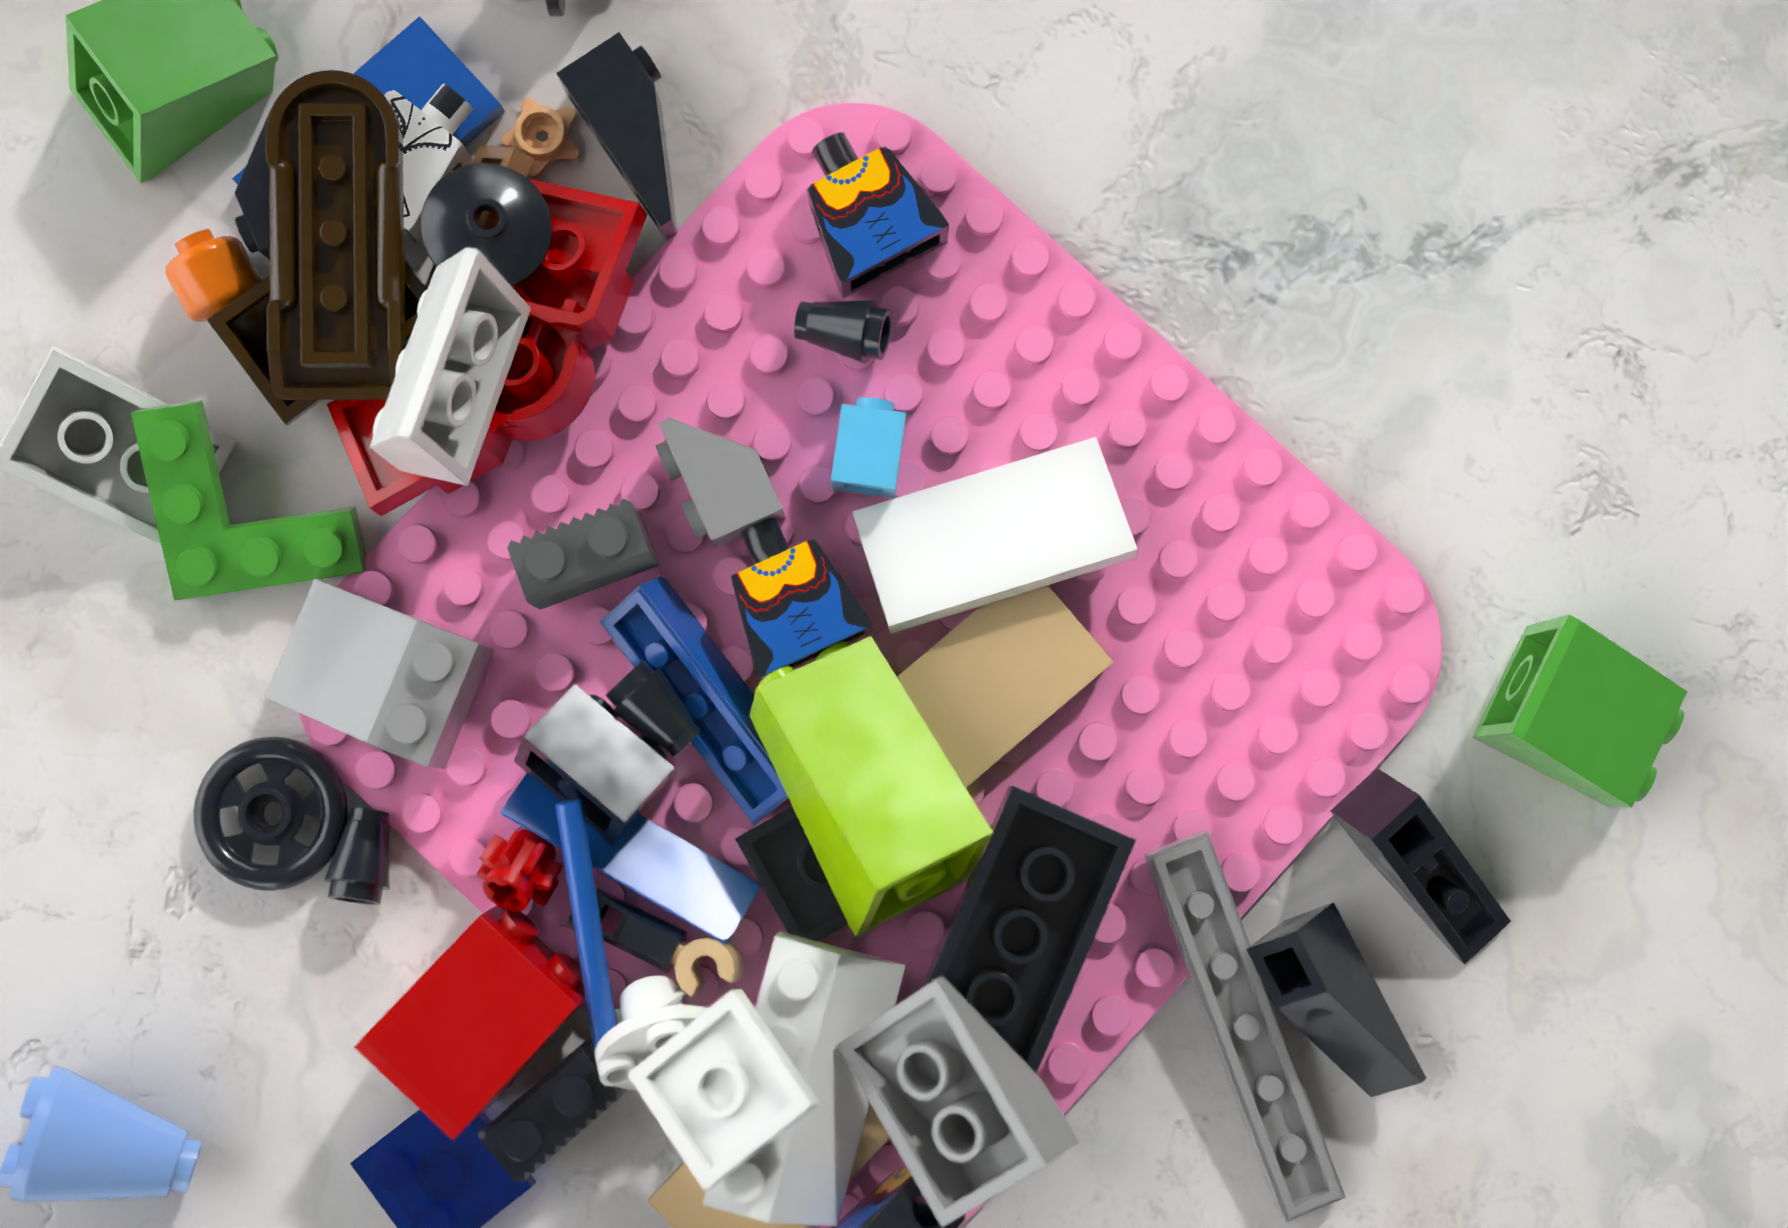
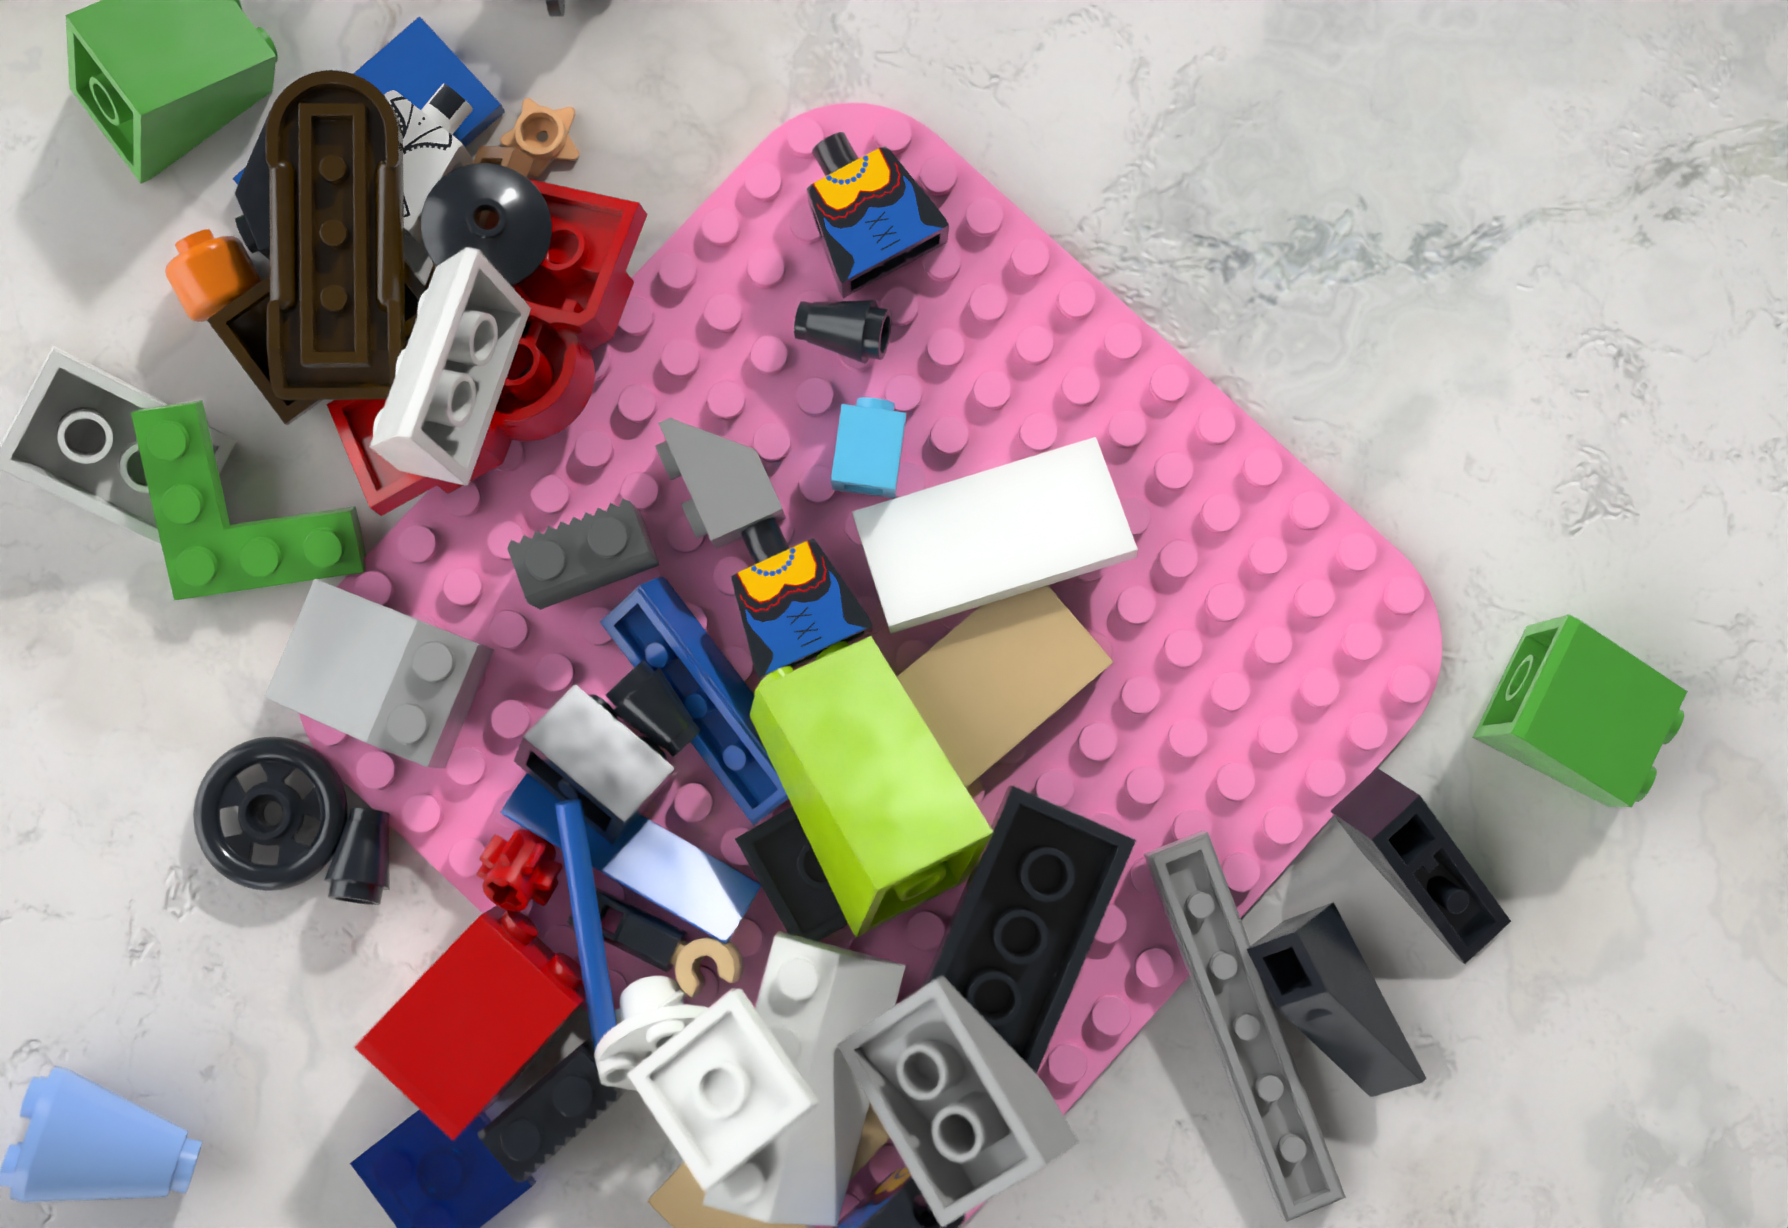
black slope [556,32,677,241] -> none

